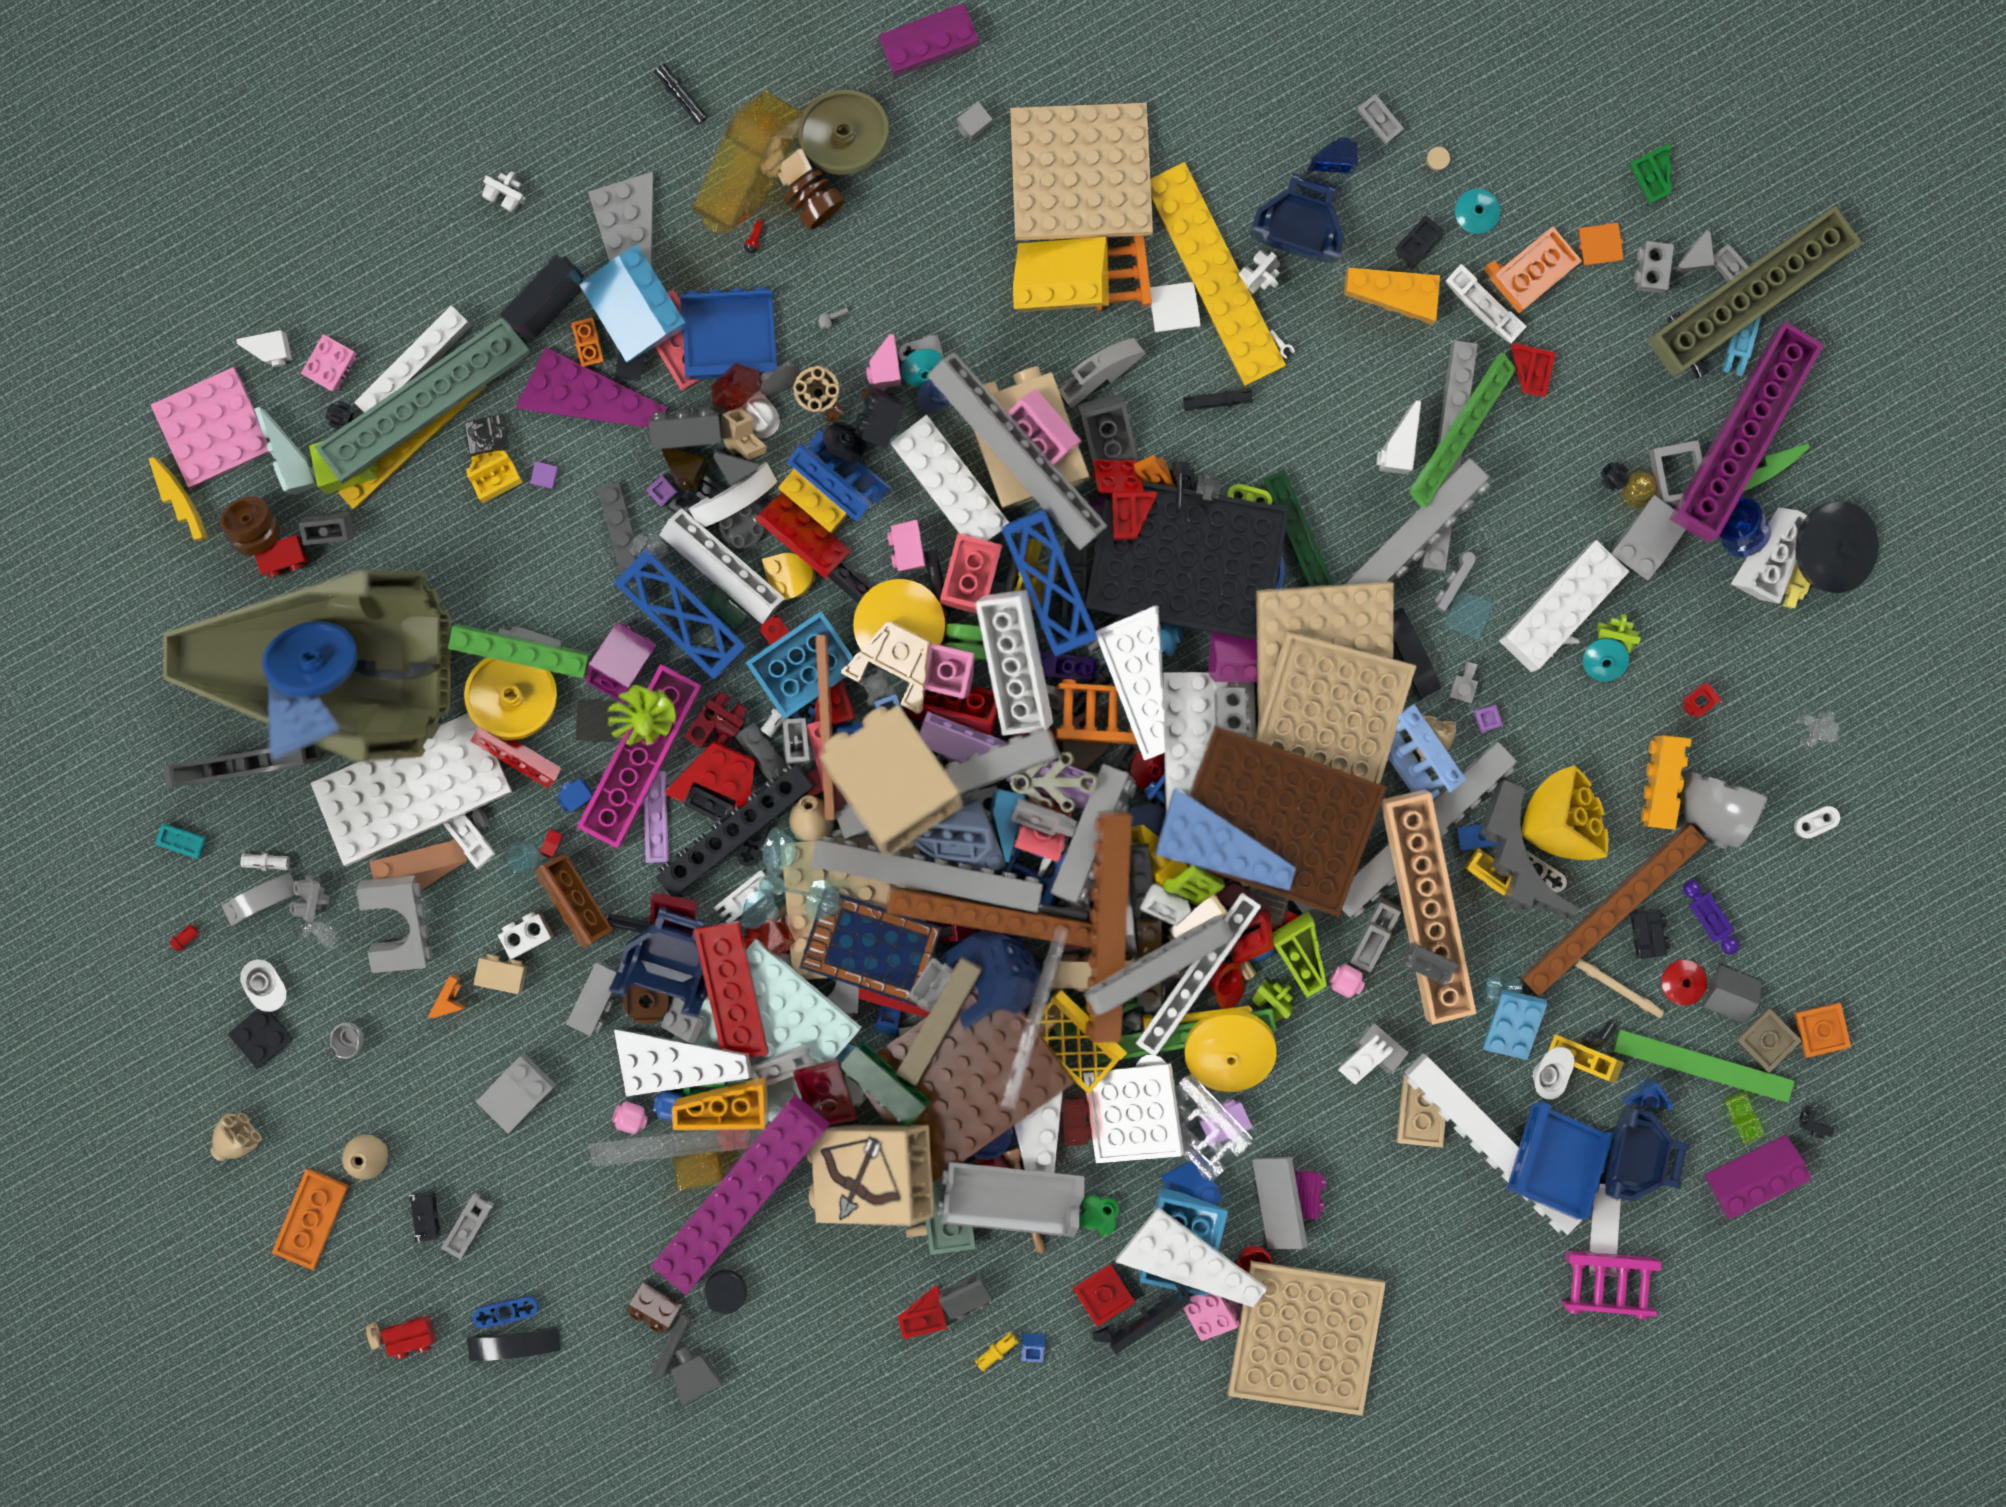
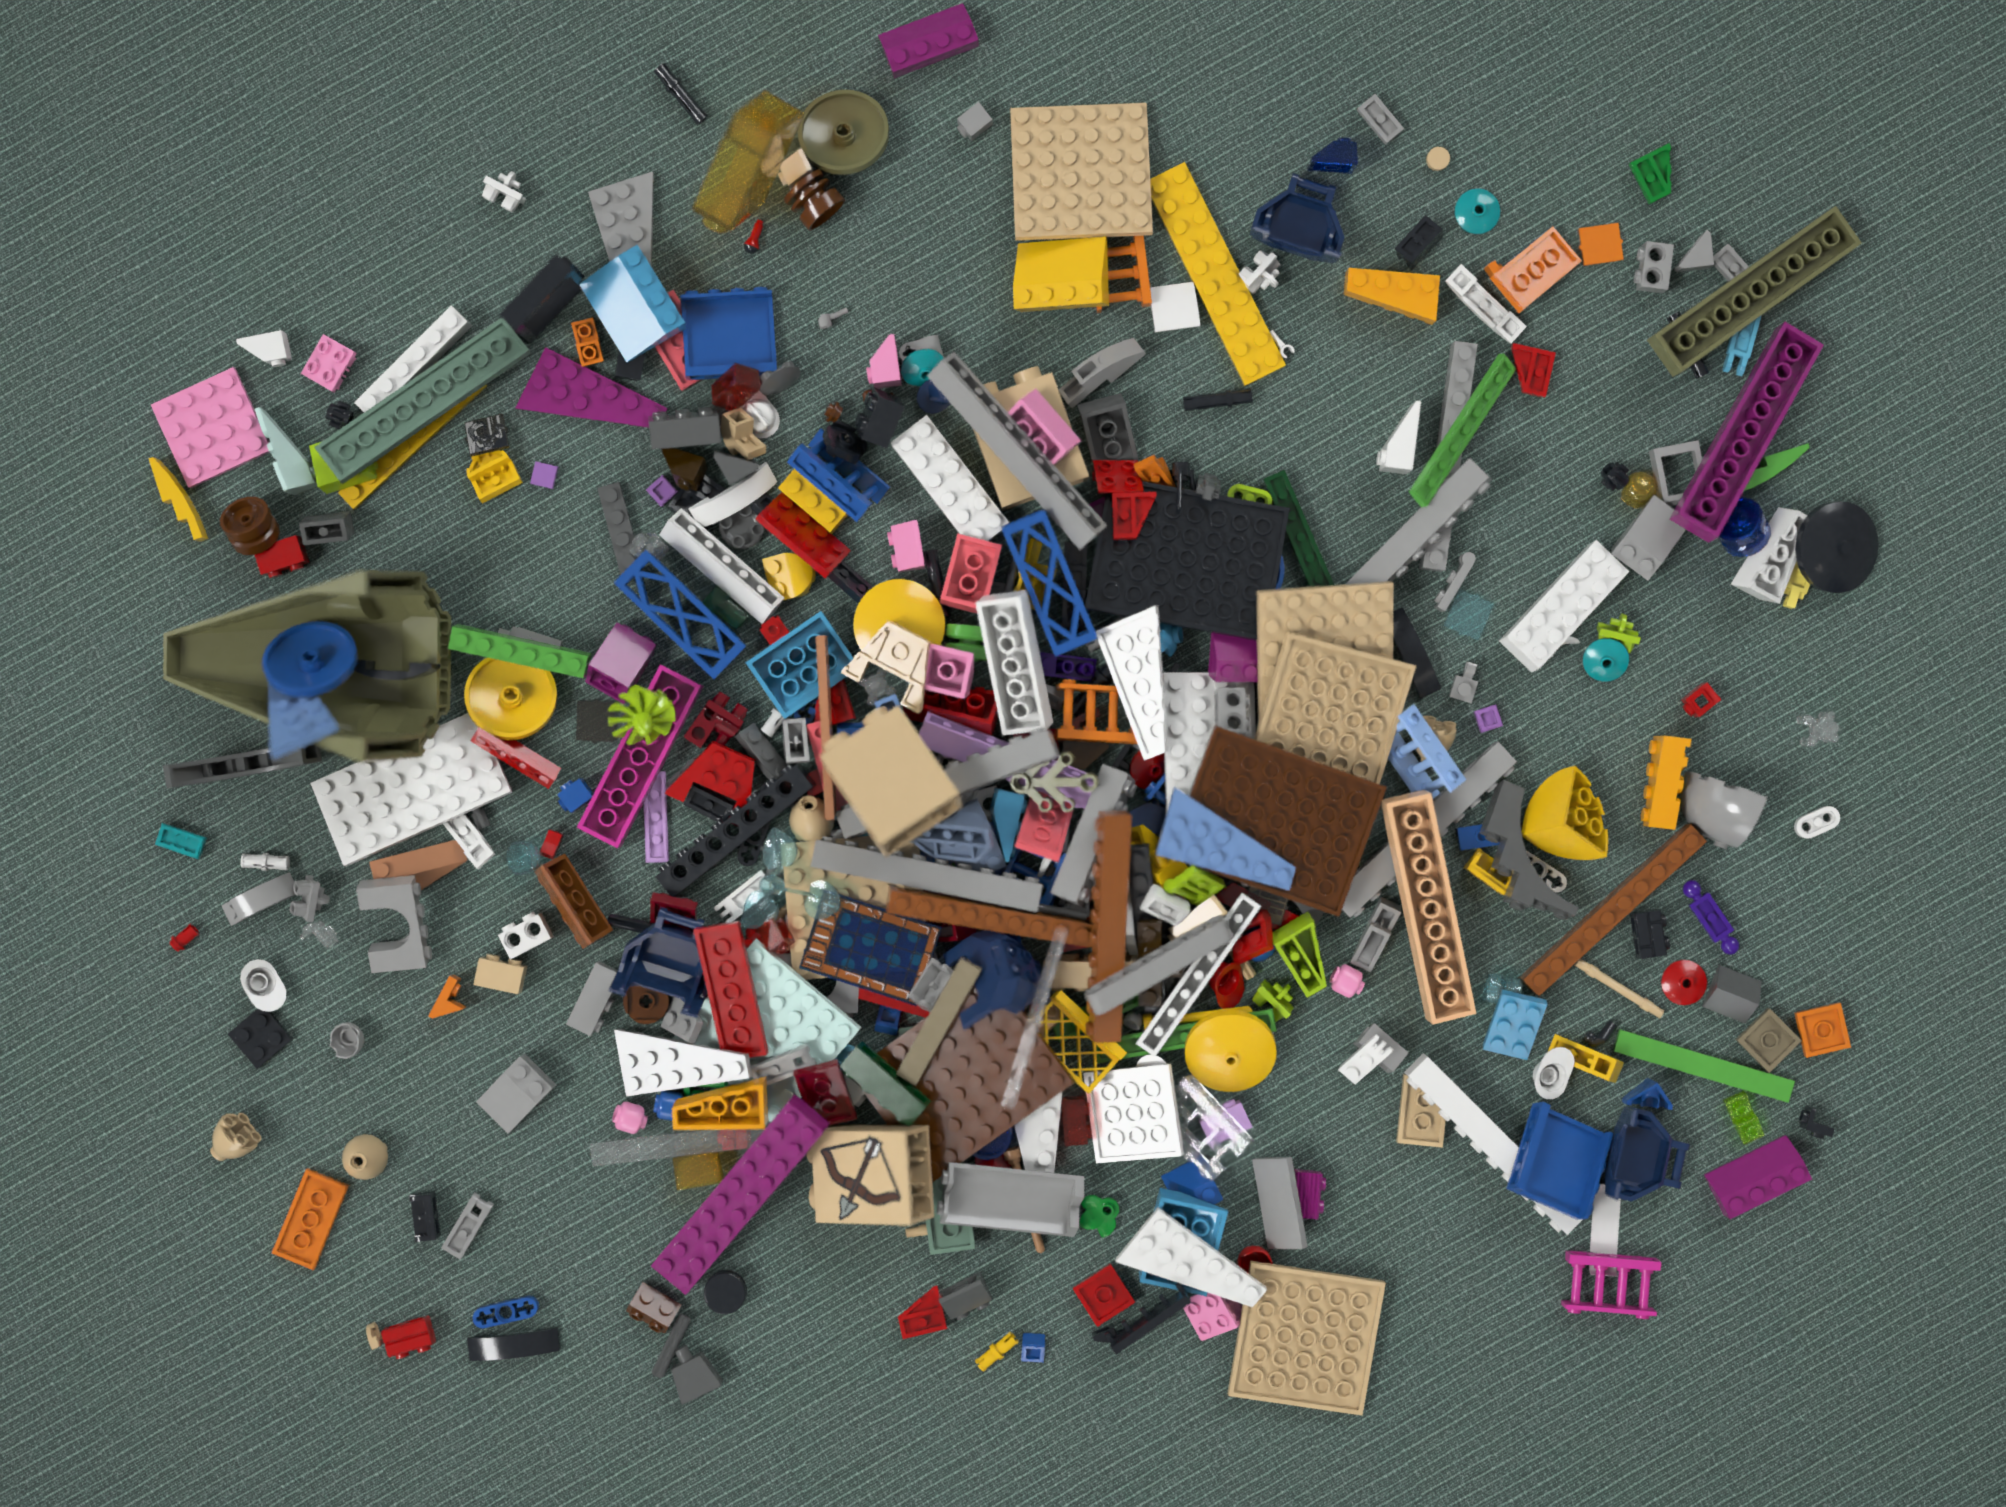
tan piece [793,366,839,413] -> none
light grey hinge [1011,799,1077,837] -> none
dark grey hinge [1402,943,1458,984] -> none

